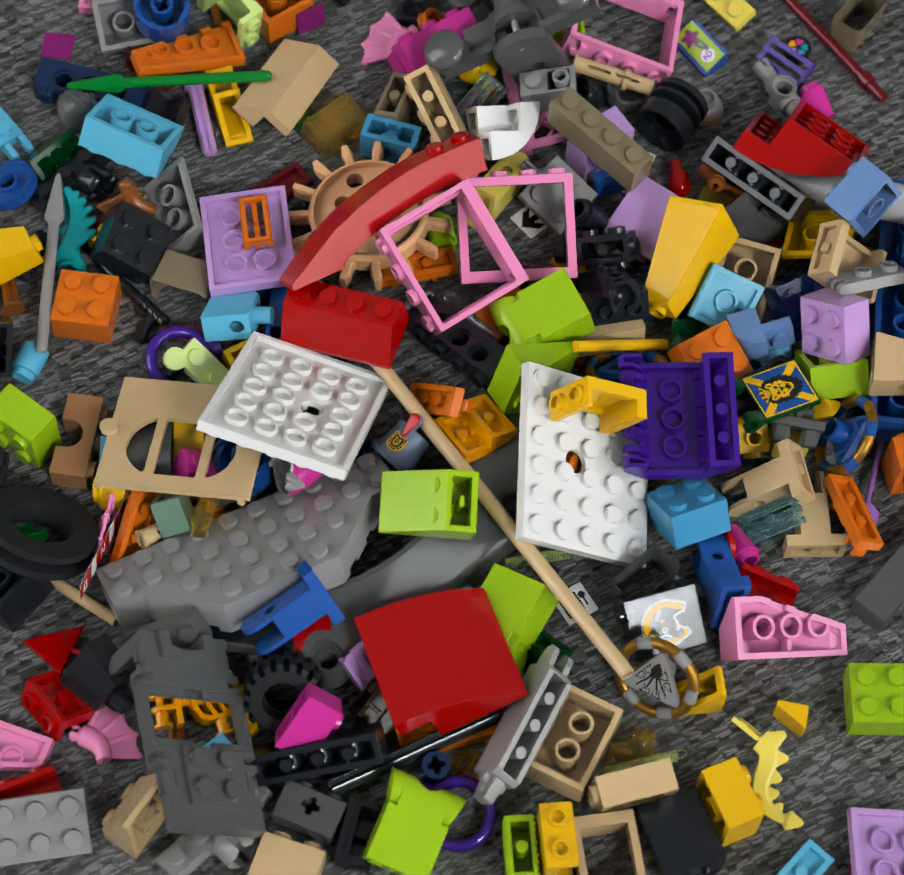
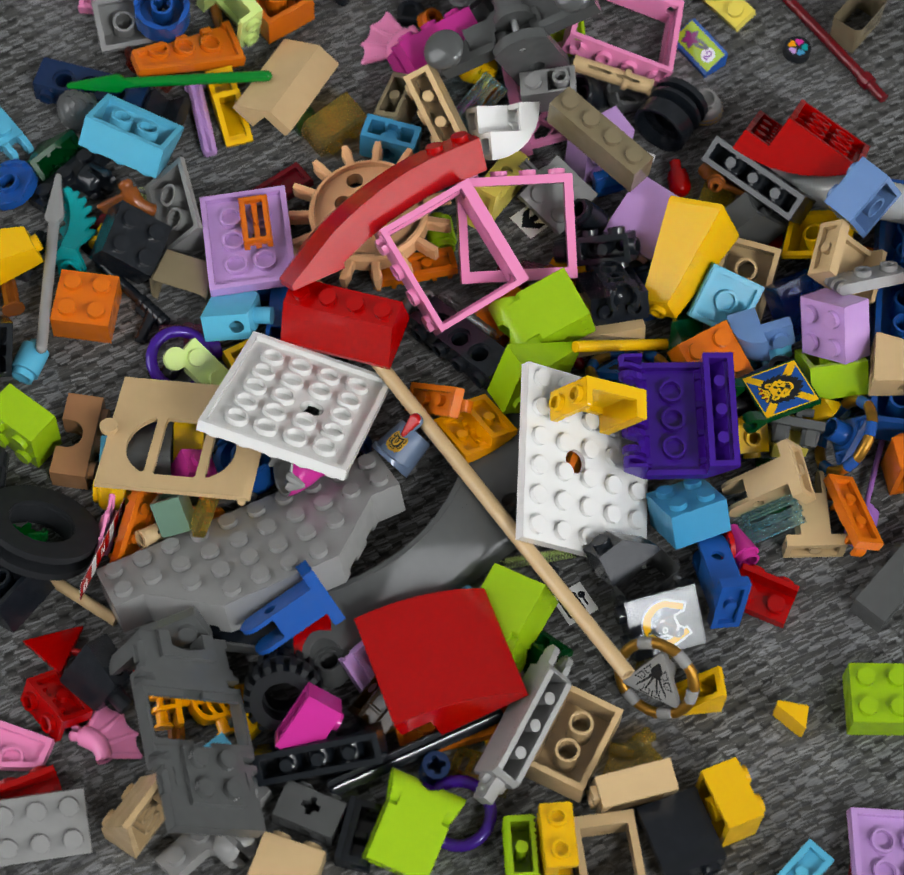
magenta sticker [40,32,76,60] -> none
magenta sticker [296,2,325,35] -> none
lime slope [378,469,479,540] -> none
yellowish green piece [597,749,687,776] -> none
bright pink wedge [719,596,848,661] -> none
light yellow piece [731,717,804,830] -> none
light grey pin [753,58,801,116] -> none
dark purple tile [756,34,816,88] -> none
dark pink cone [798,81,835,119] -> none
none -> black slope [583,531,660,586]

